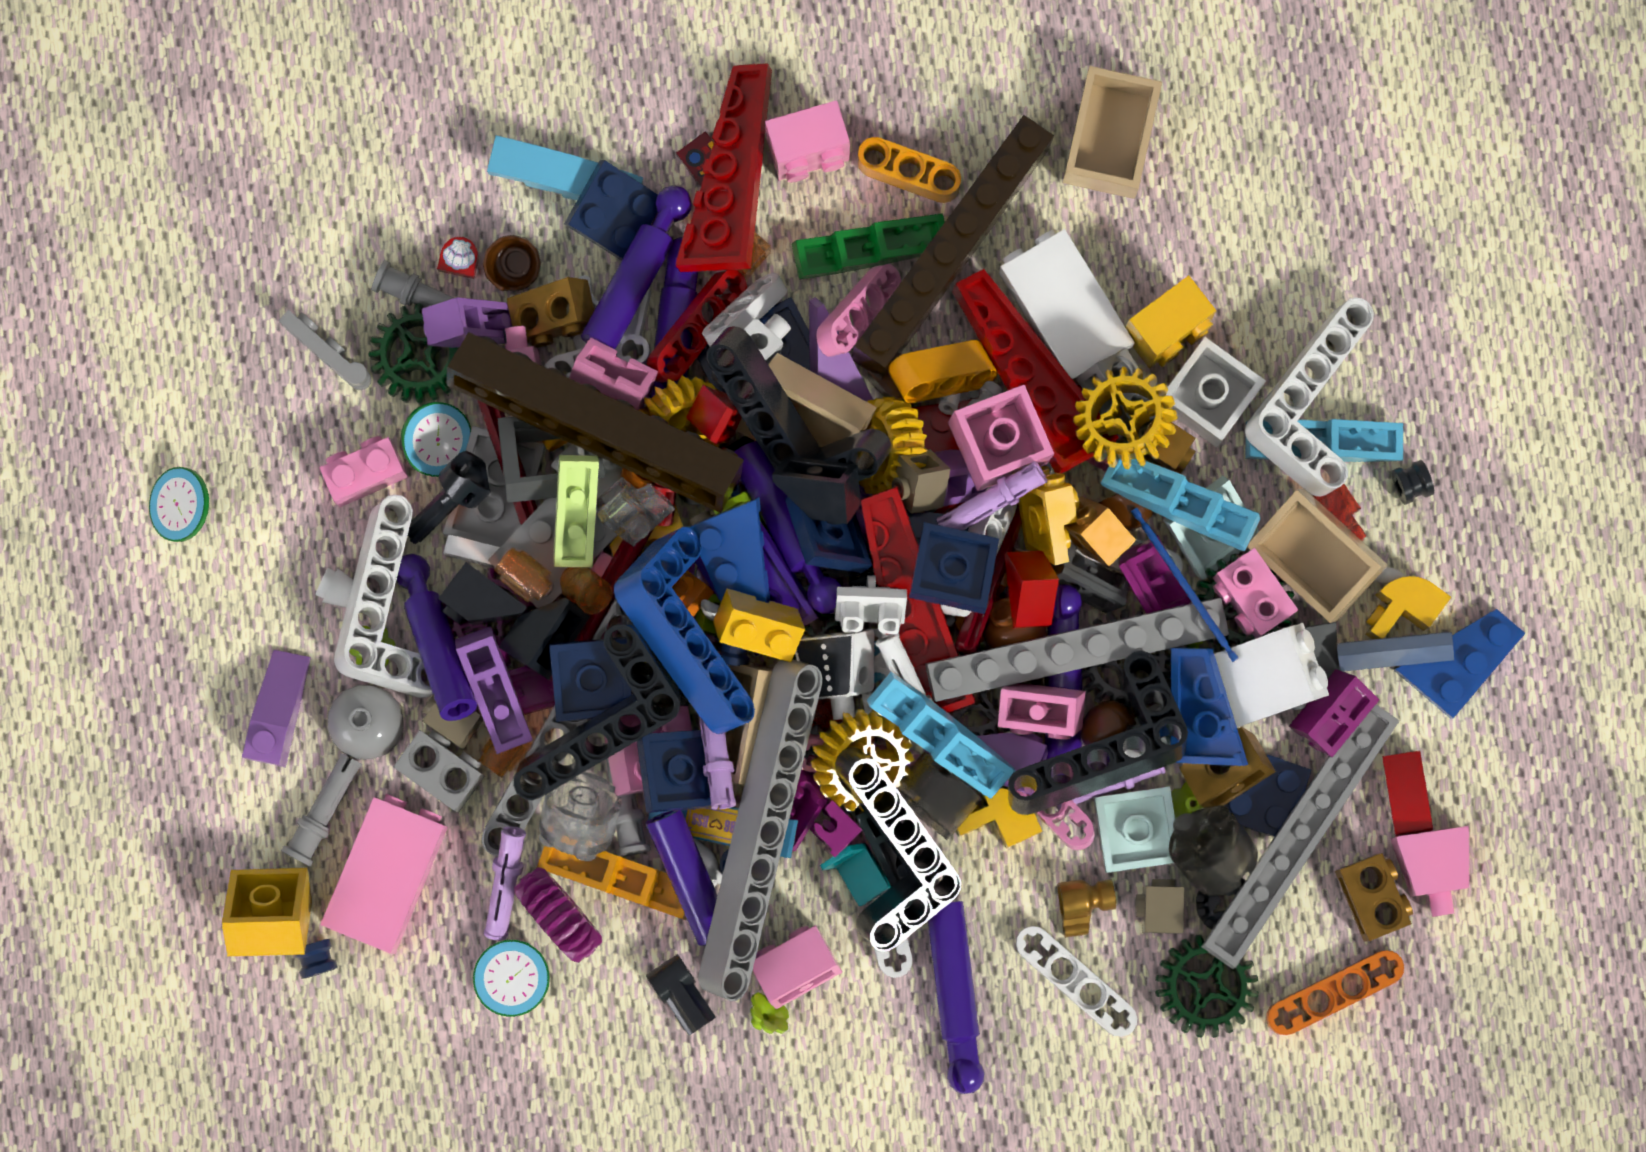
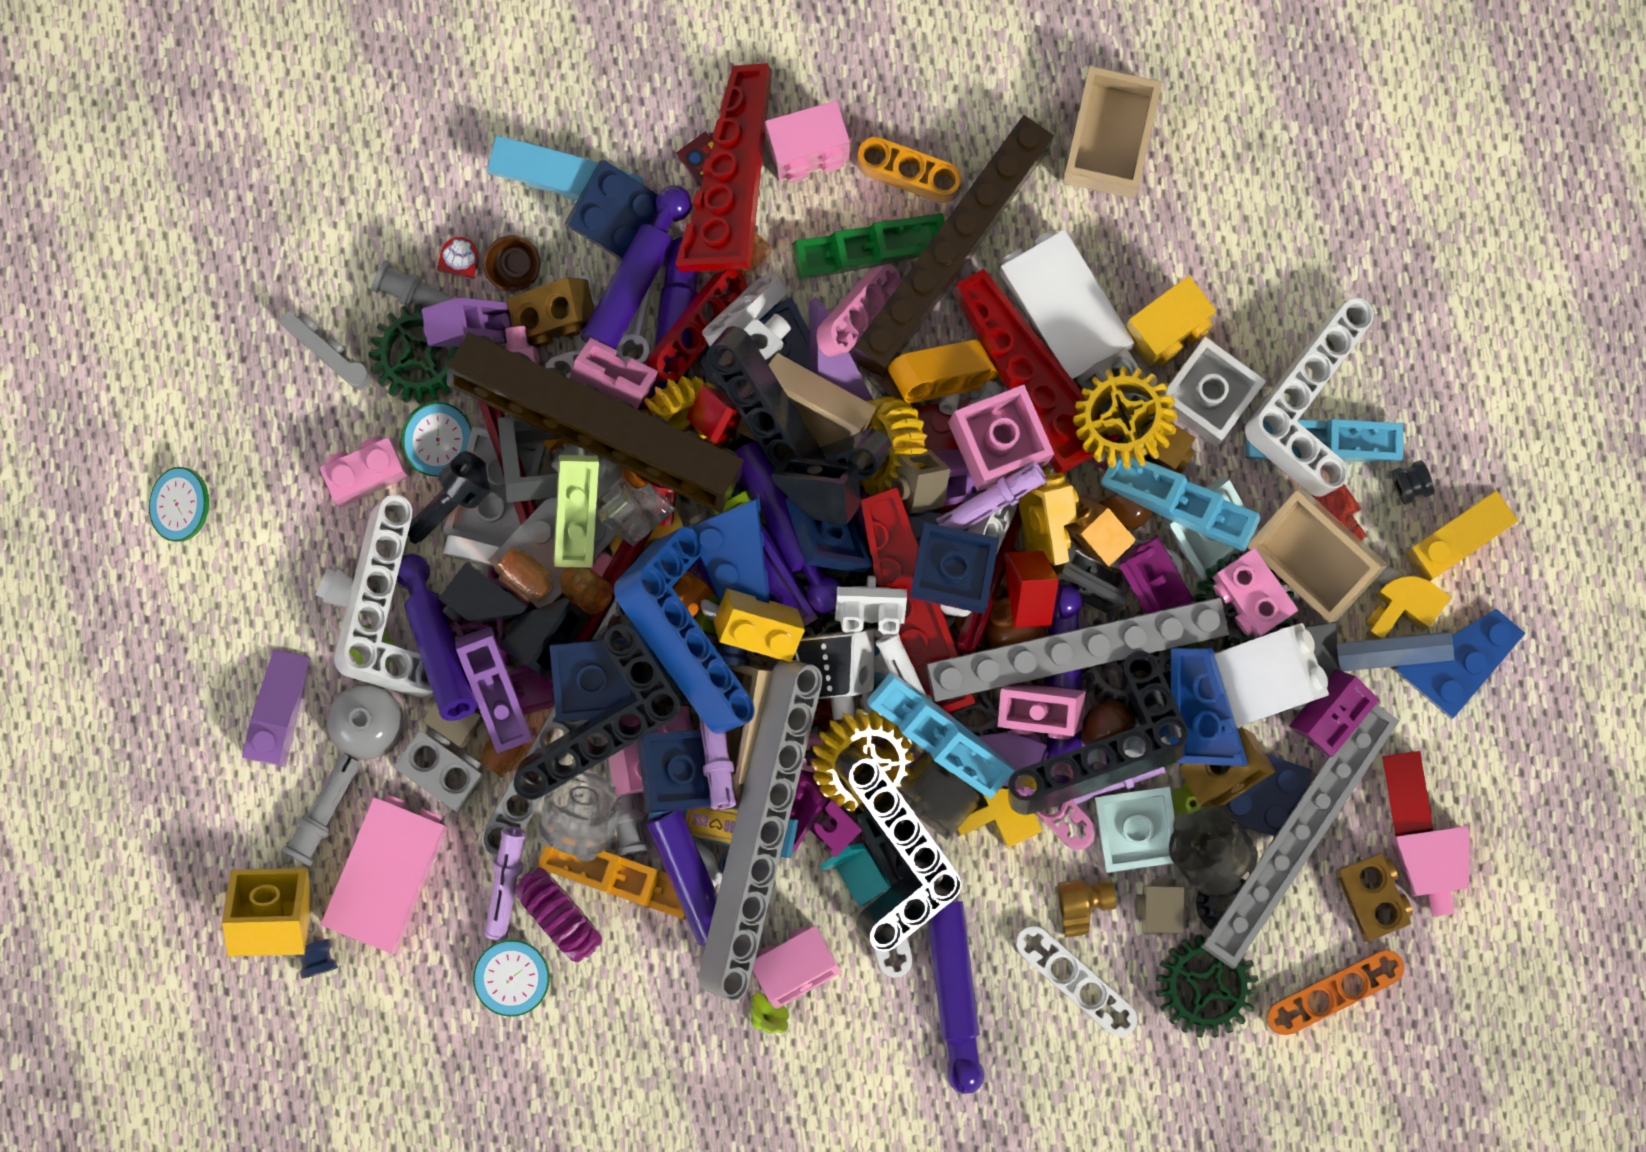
black piece [646,954,716,1036] -> none
blue piece [1131,508,1239,662] -> none
none -> yellow slope [1404,490,1518,581]

